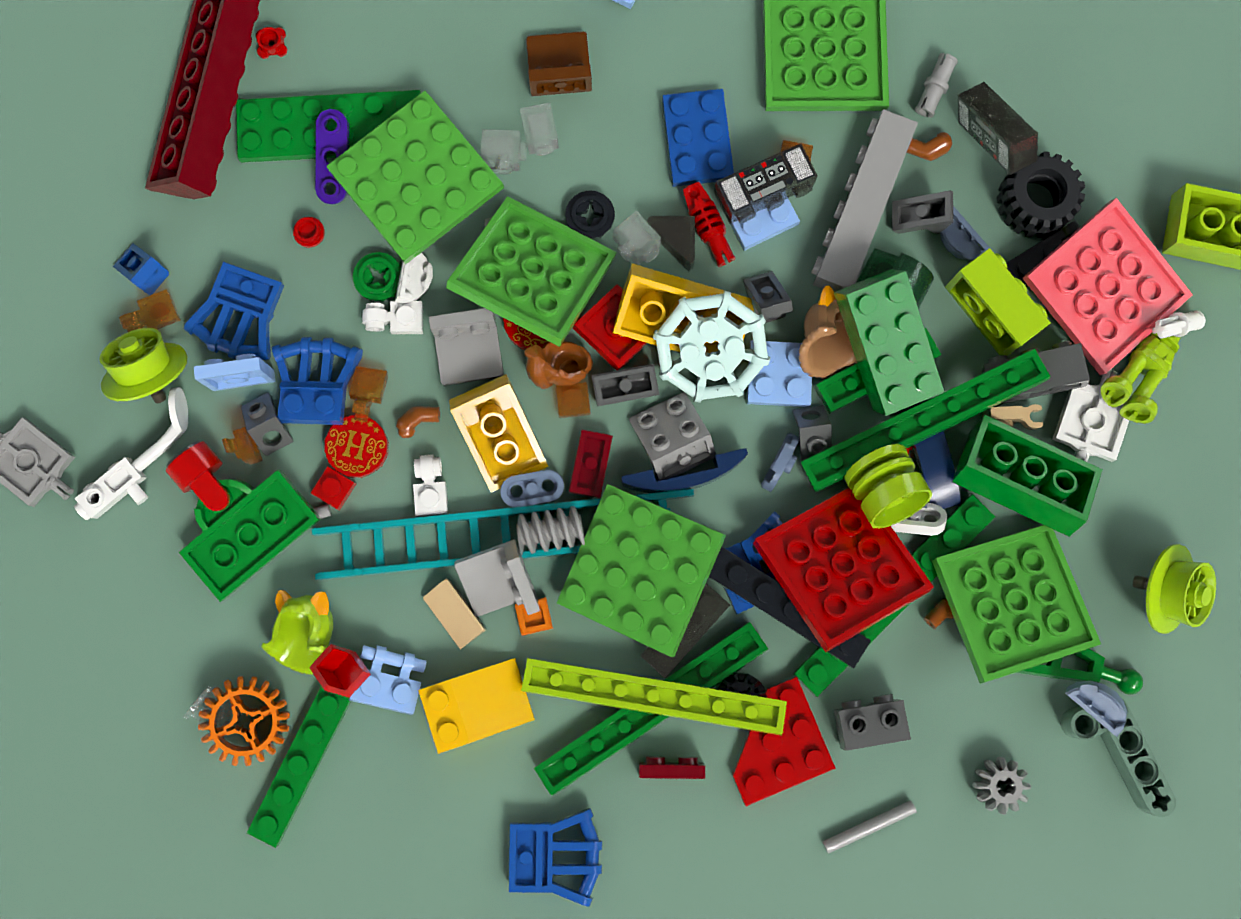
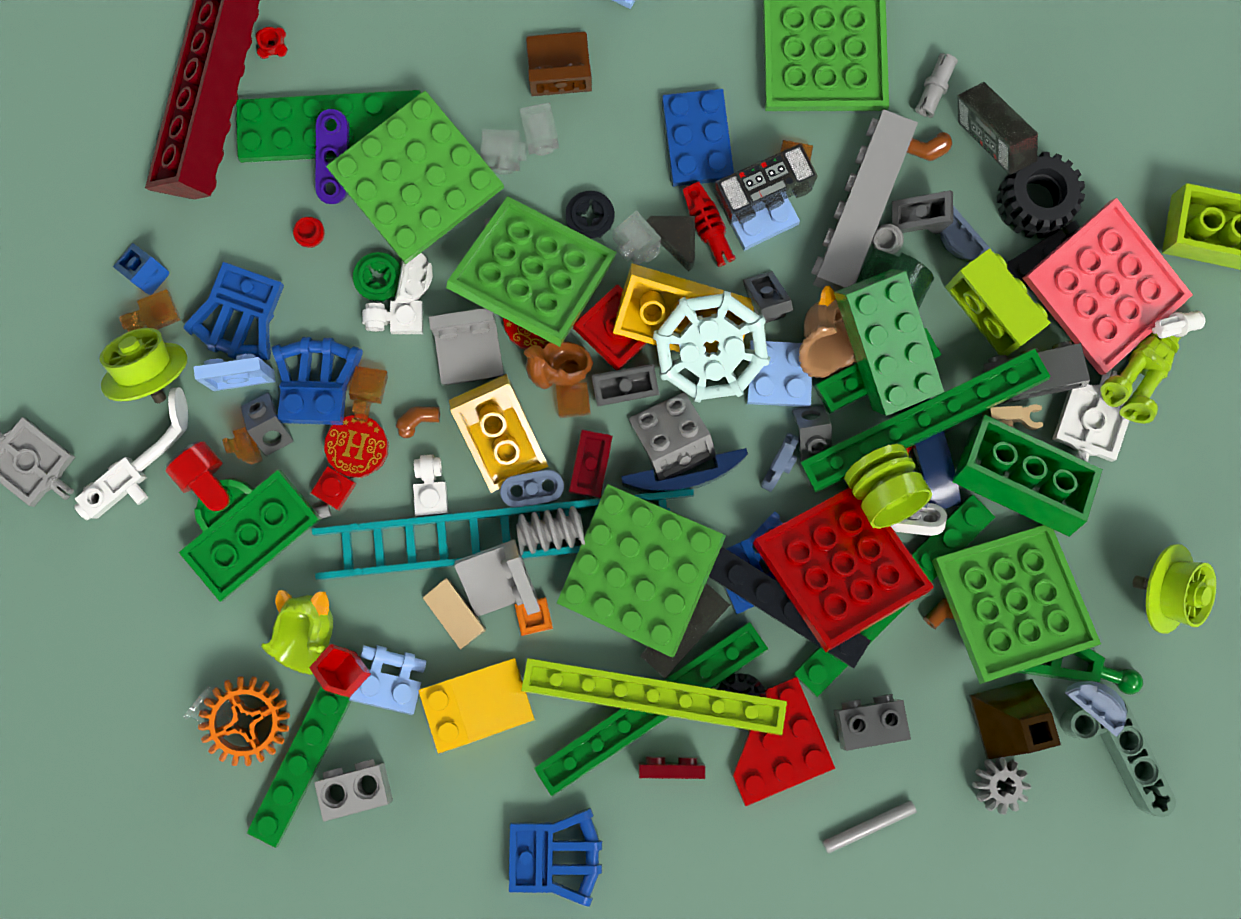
none -> light grey brick [314,759,393,822]
none -> light grey plate [872,224,904,255]
none -> dark brown slope [969,679,1061,759]

